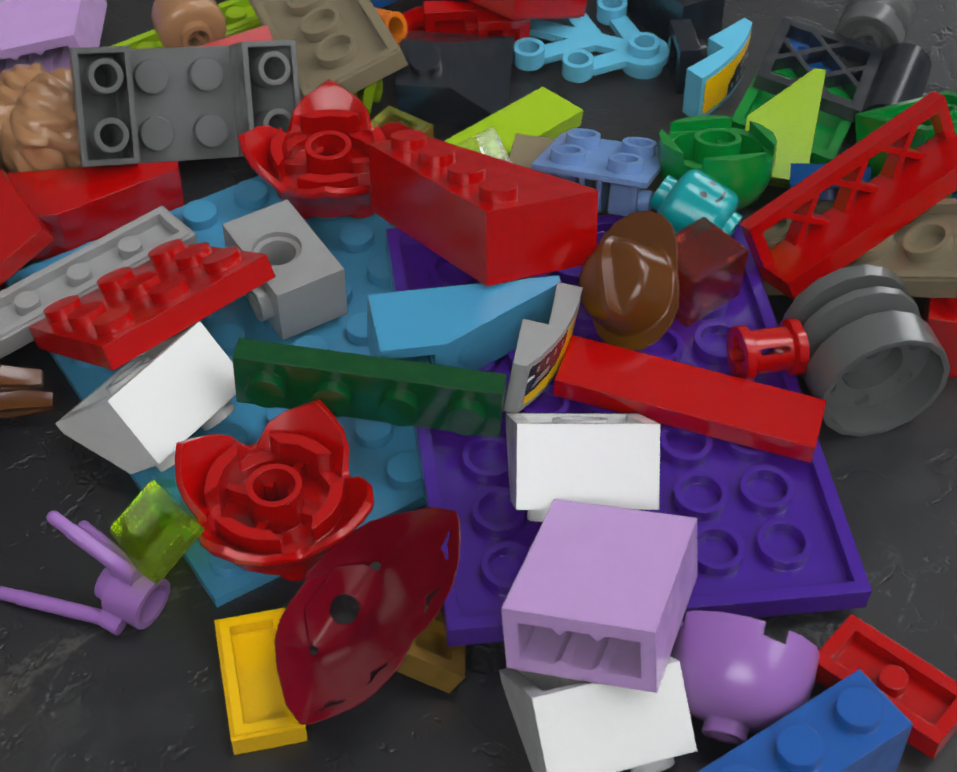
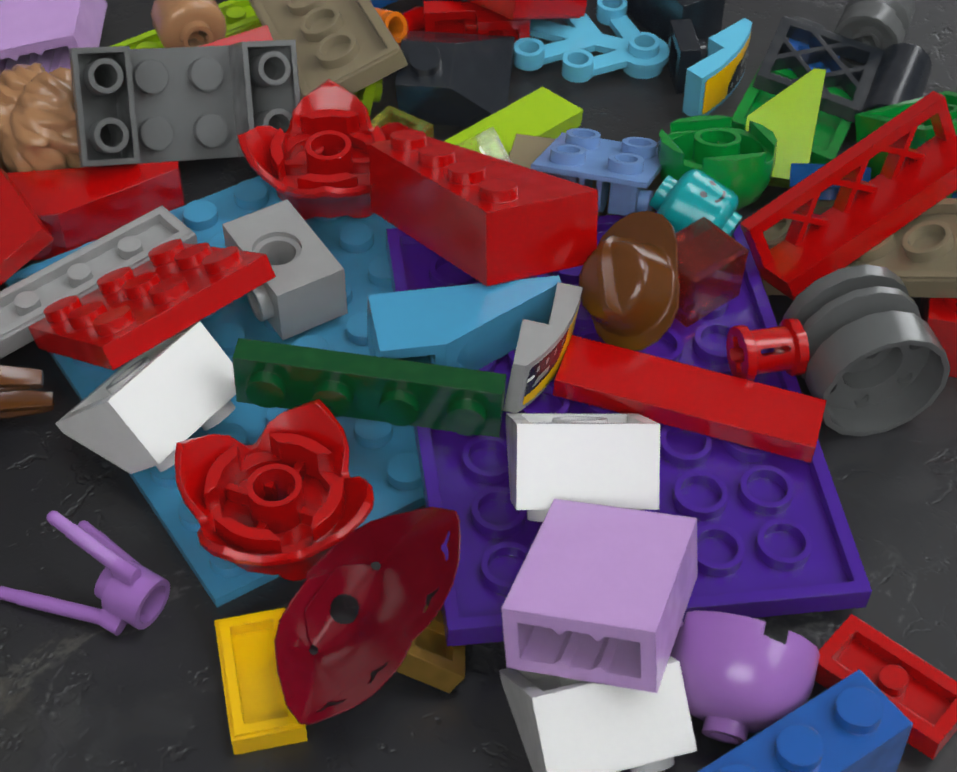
clear neon green tile [110,480,205,585] -> none

